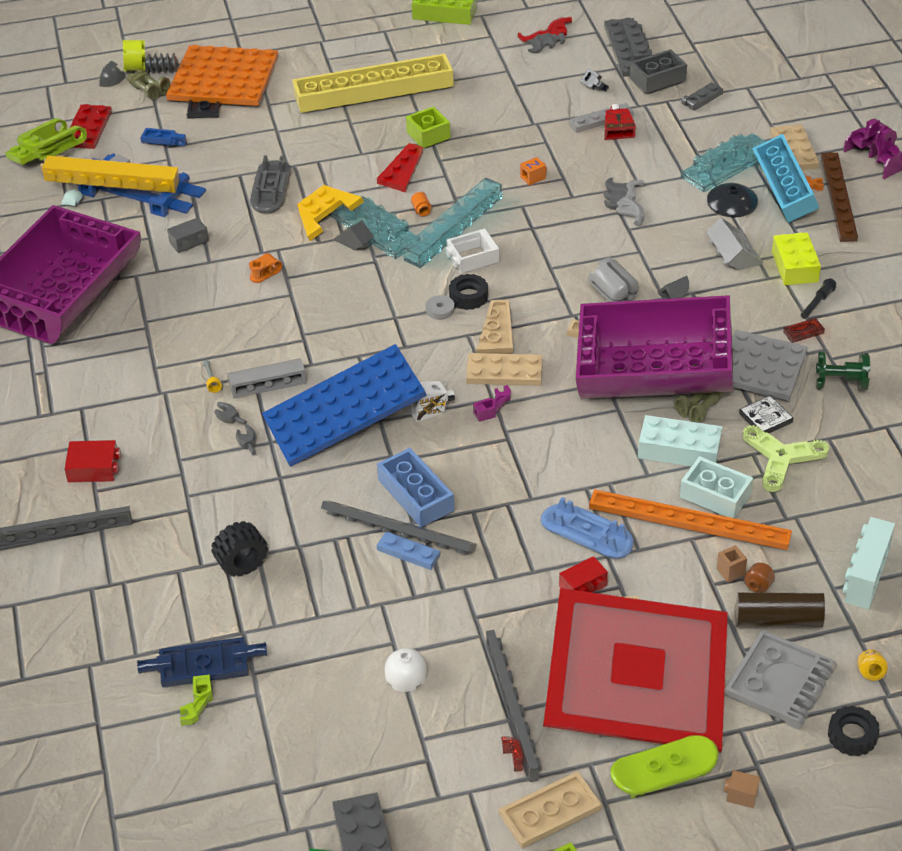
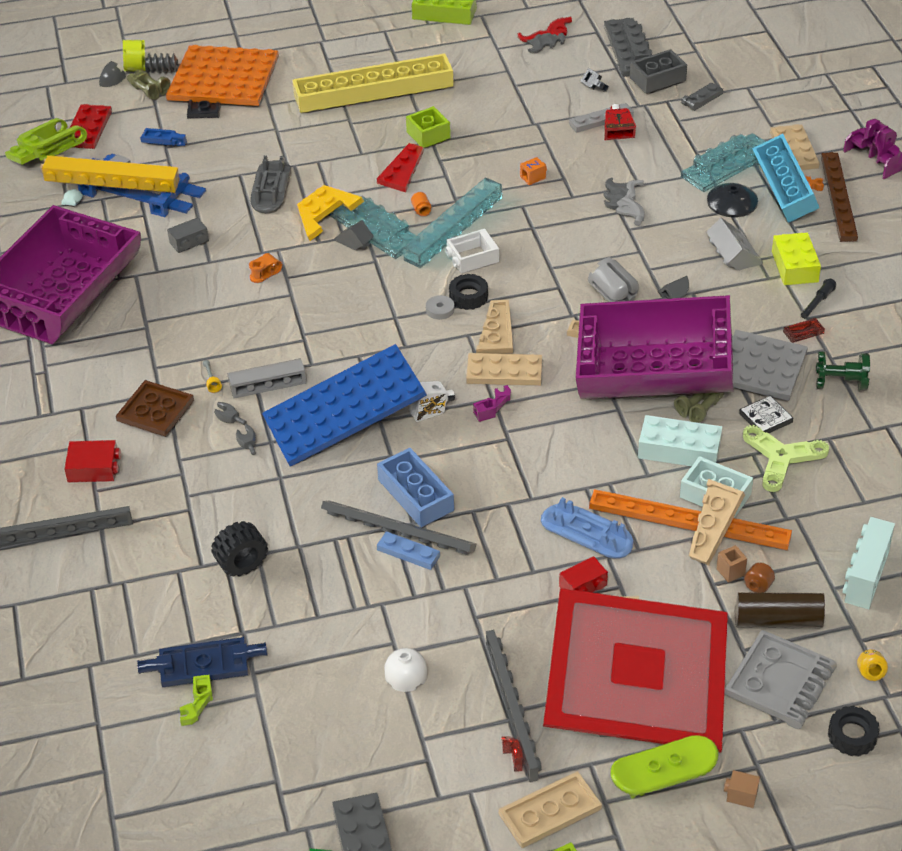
none -> reddish brown plate [116,380,194,437]
none -> tan wing [689,479,745,566]

